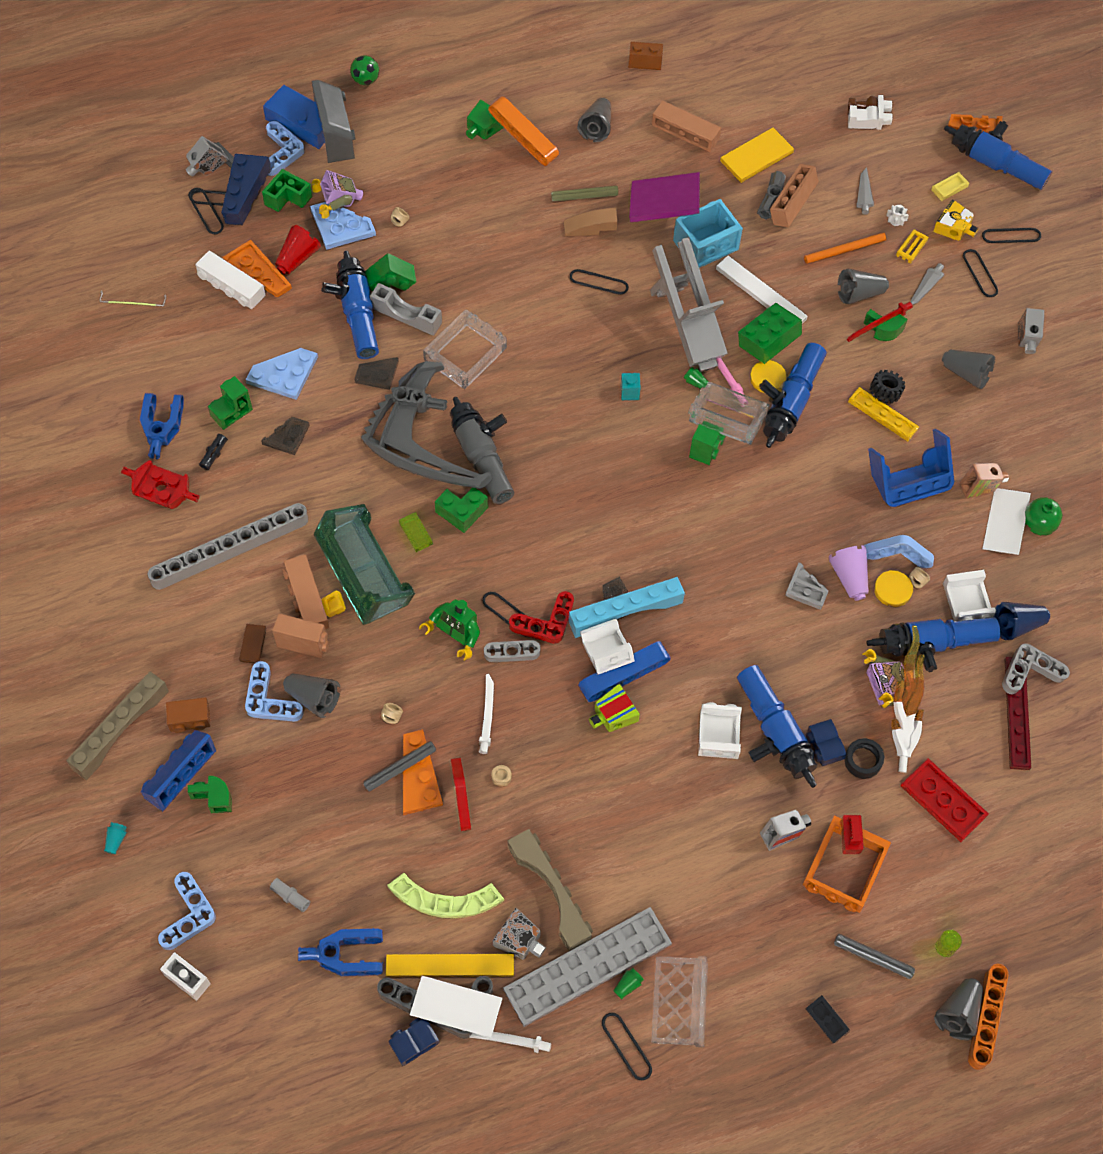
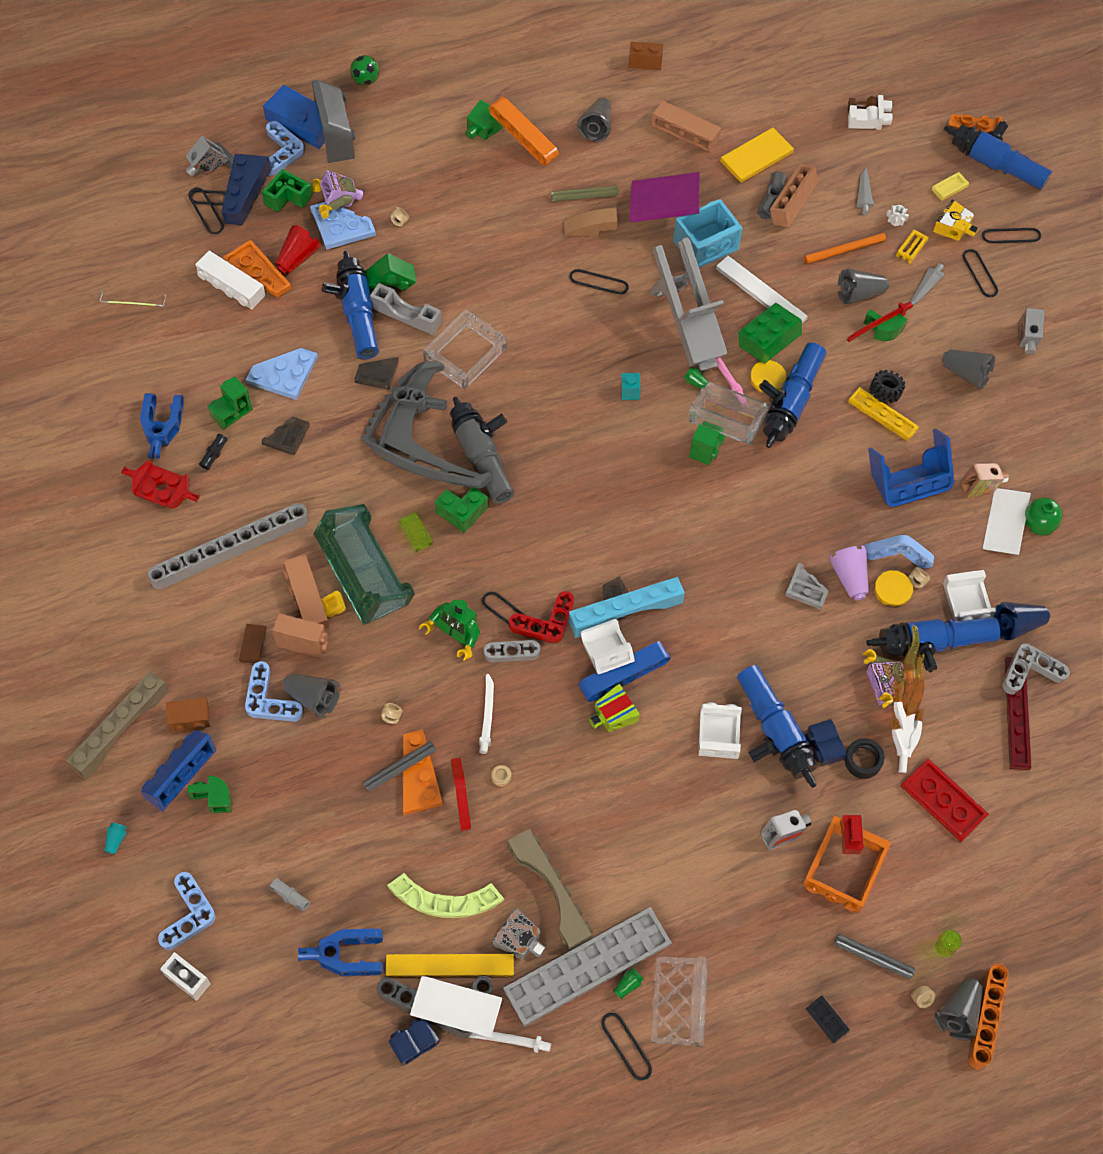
none -> tan tile [911,986,935,1008]

